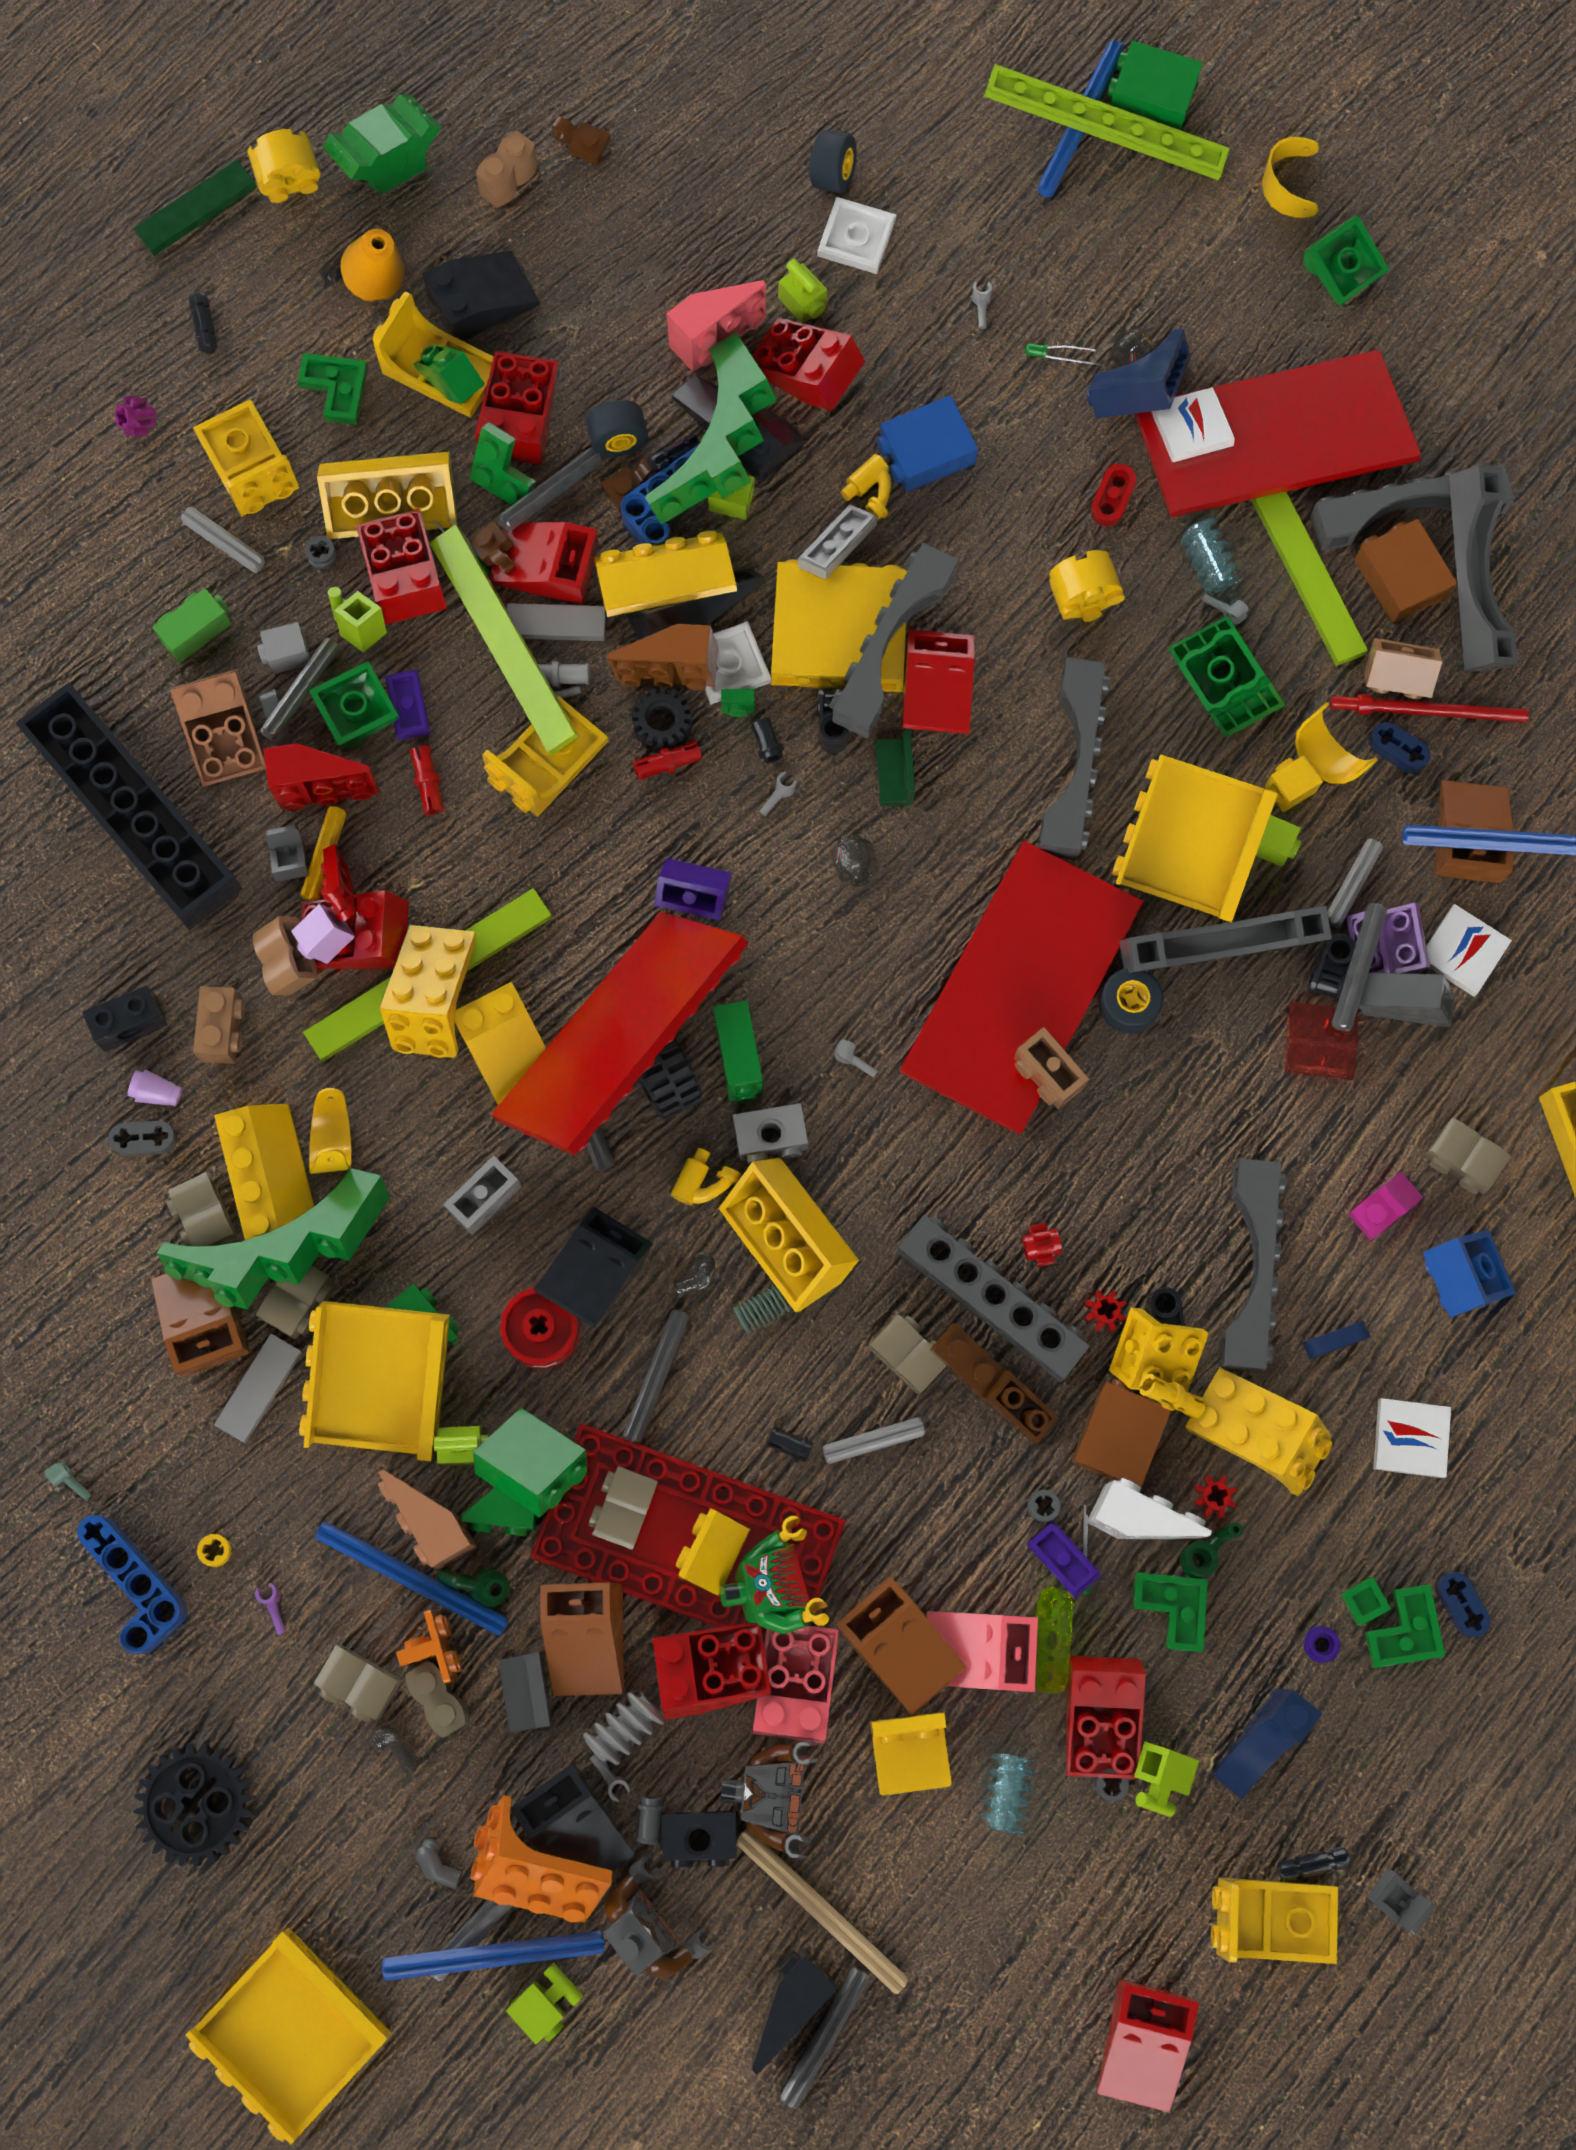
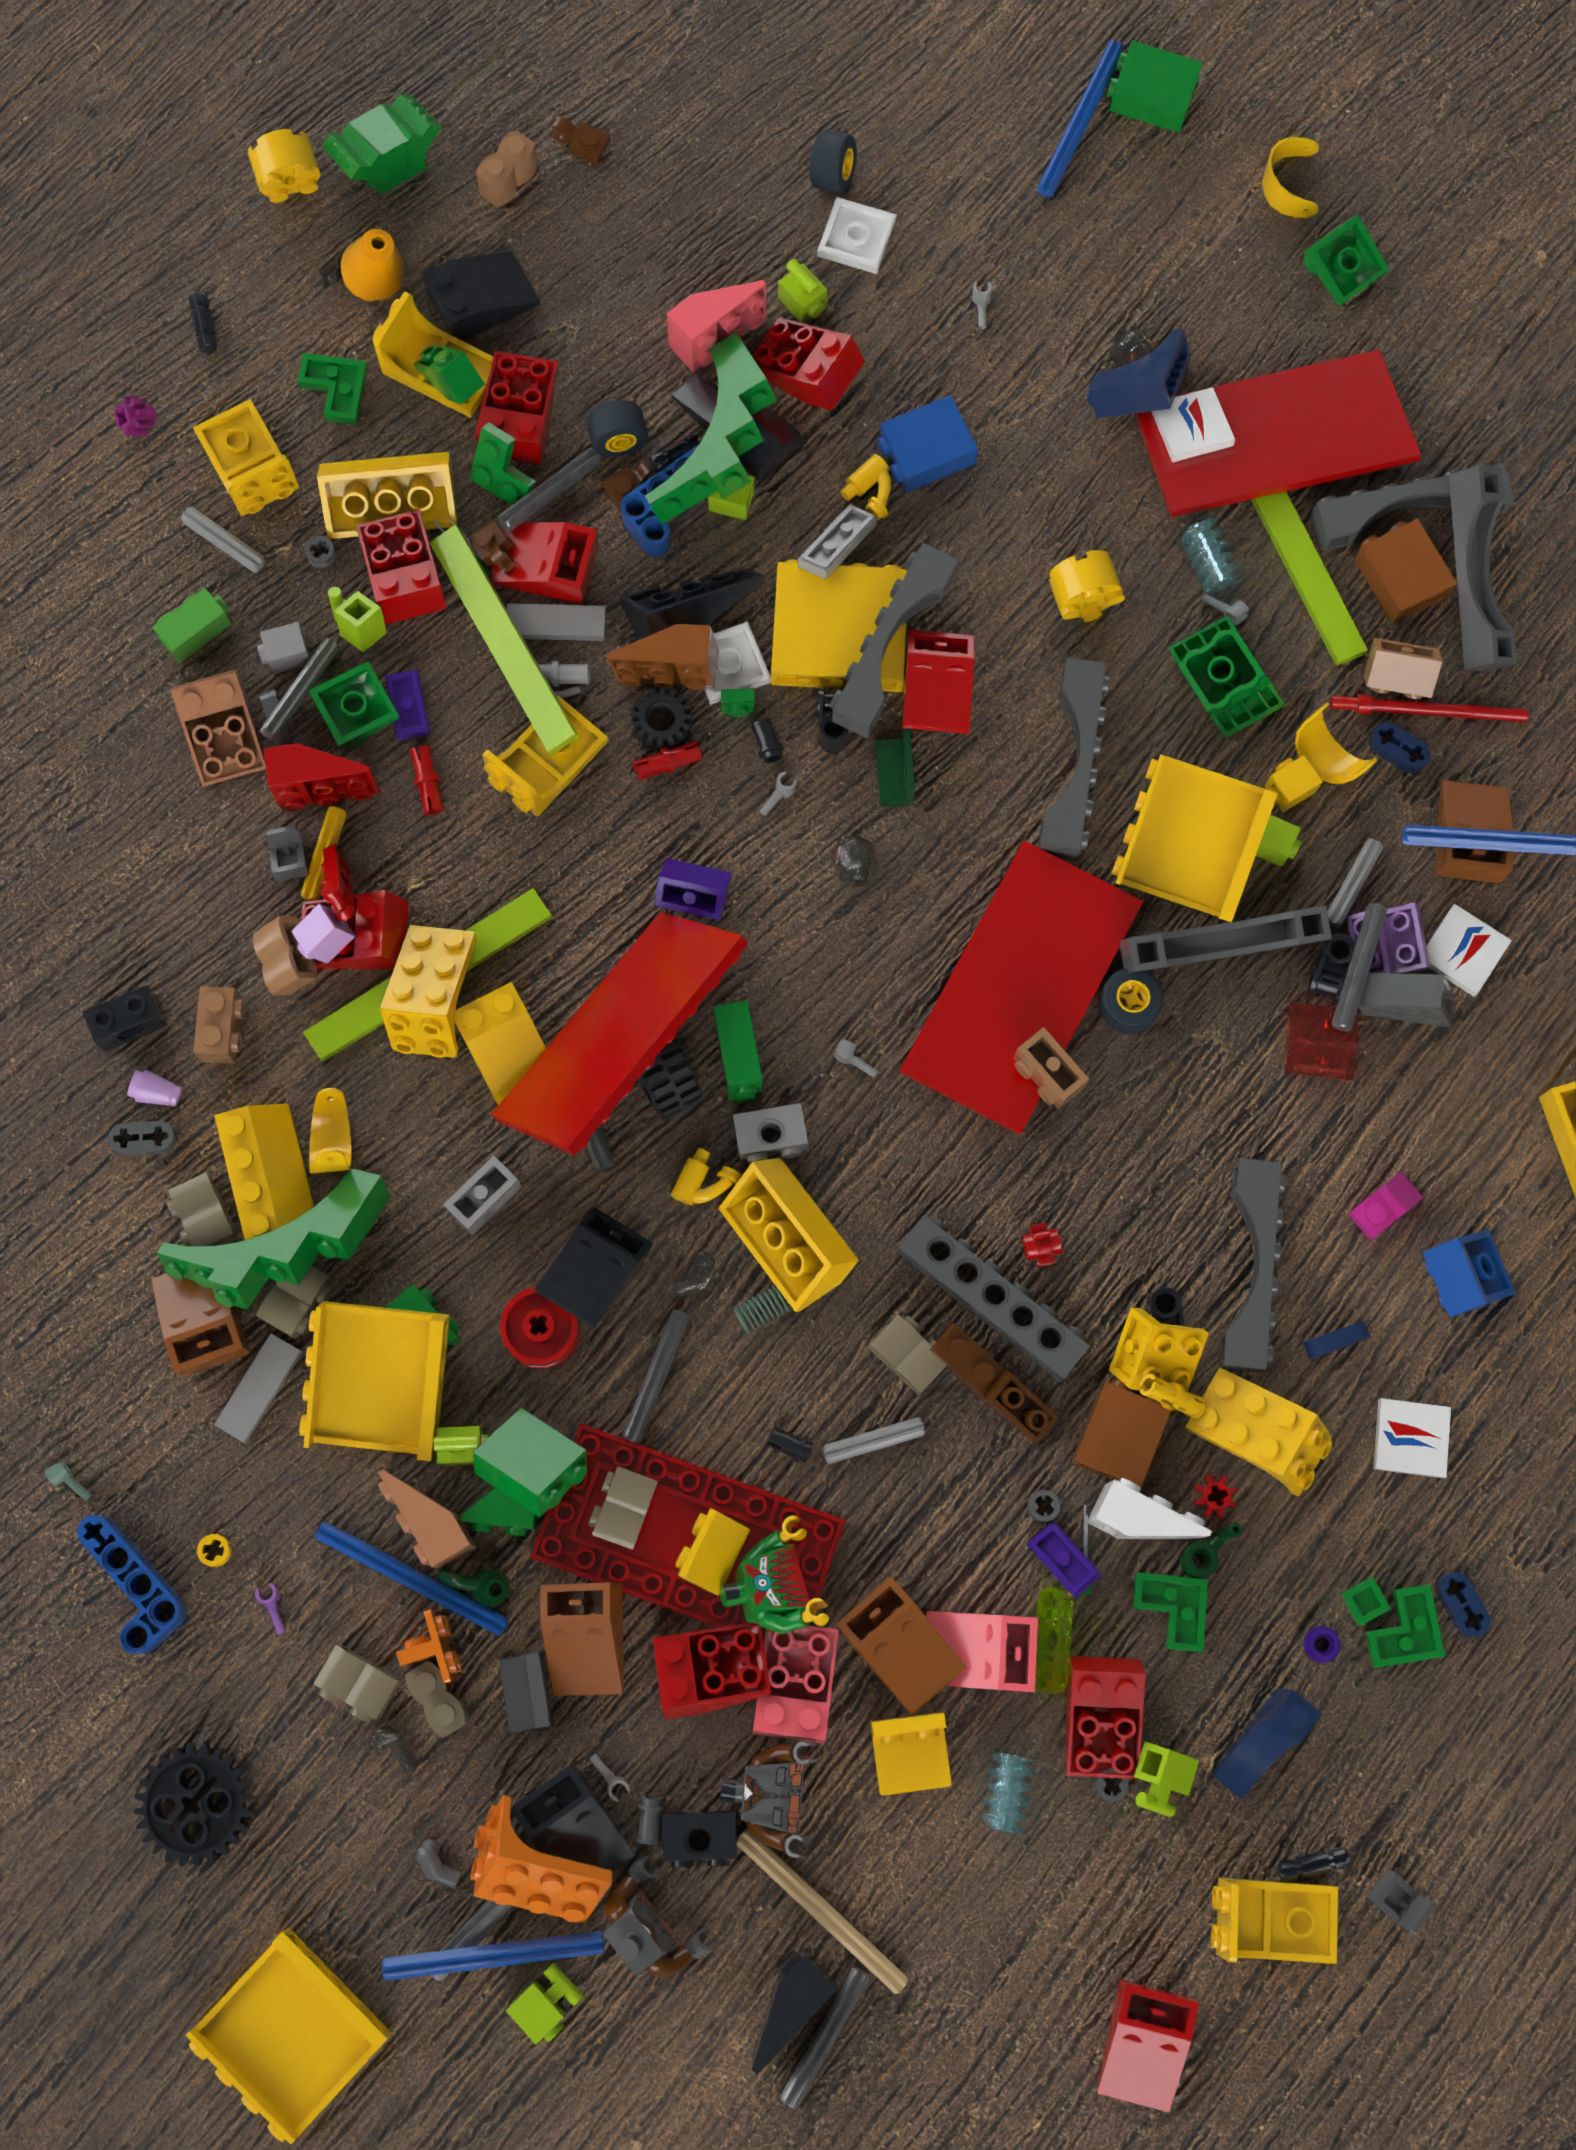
black brick [15,682,242,931] -> none
dark green tile [133,159,257,257] -> none
light grey piece [583,1691,665,1769] -> none
yellow slope [594,531,737,617] -> none
lime tile [984,64,1230,180] -> none
piece [1025,343,1103,366] -> none
red gear [1084,1290,1127,1333] -> none
red plate [1091,464,1136,527] -> none
dark tan brick [1425,1118,1511,1194] -> none

